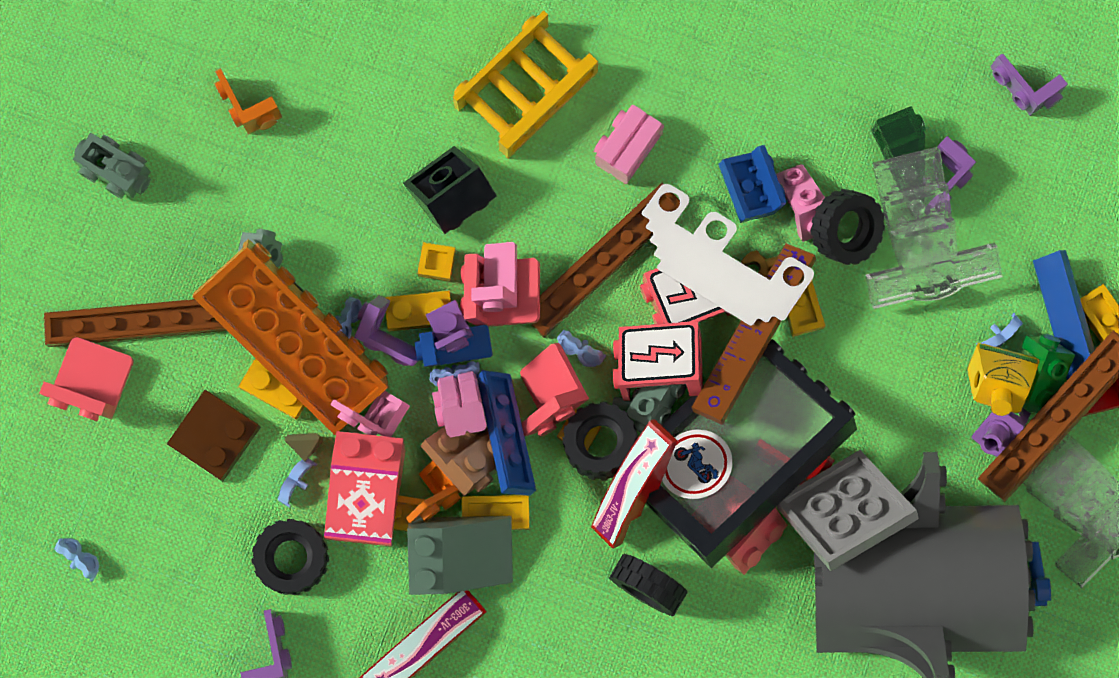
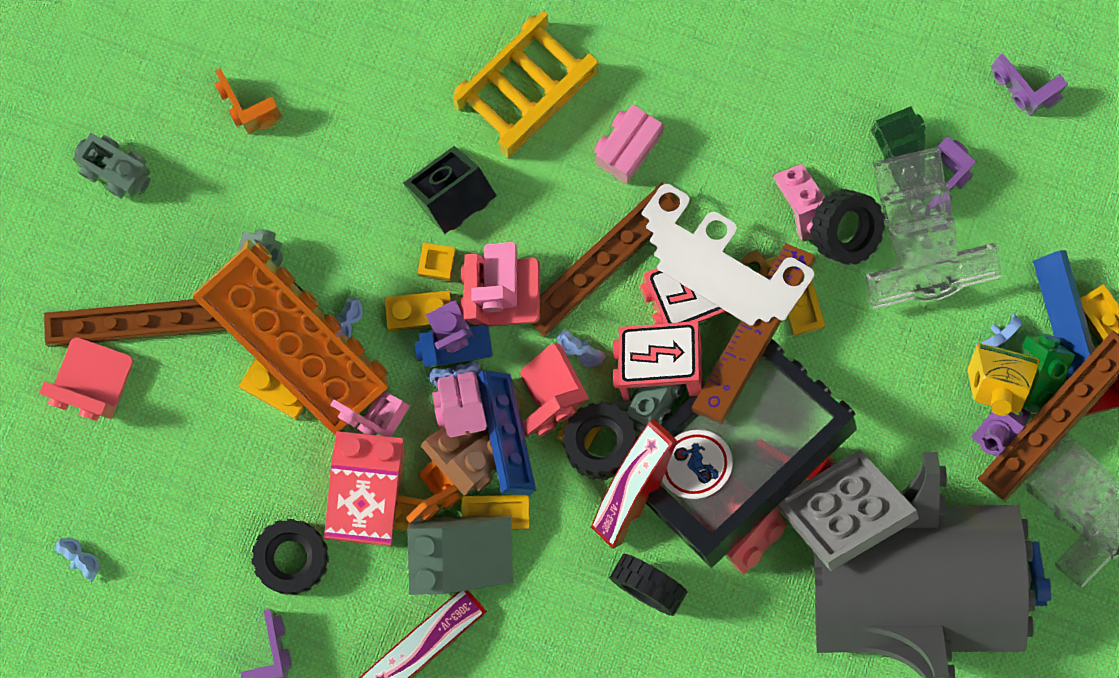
reddish brown plate [167,390,261,482] -> none
light blue piece [278,458,318,508] -> none
olive slope [285,433,323,461] -> none
medium lavender bracket [355,295,419,366] -> none
blue bracket [718,145,786,223] -> none

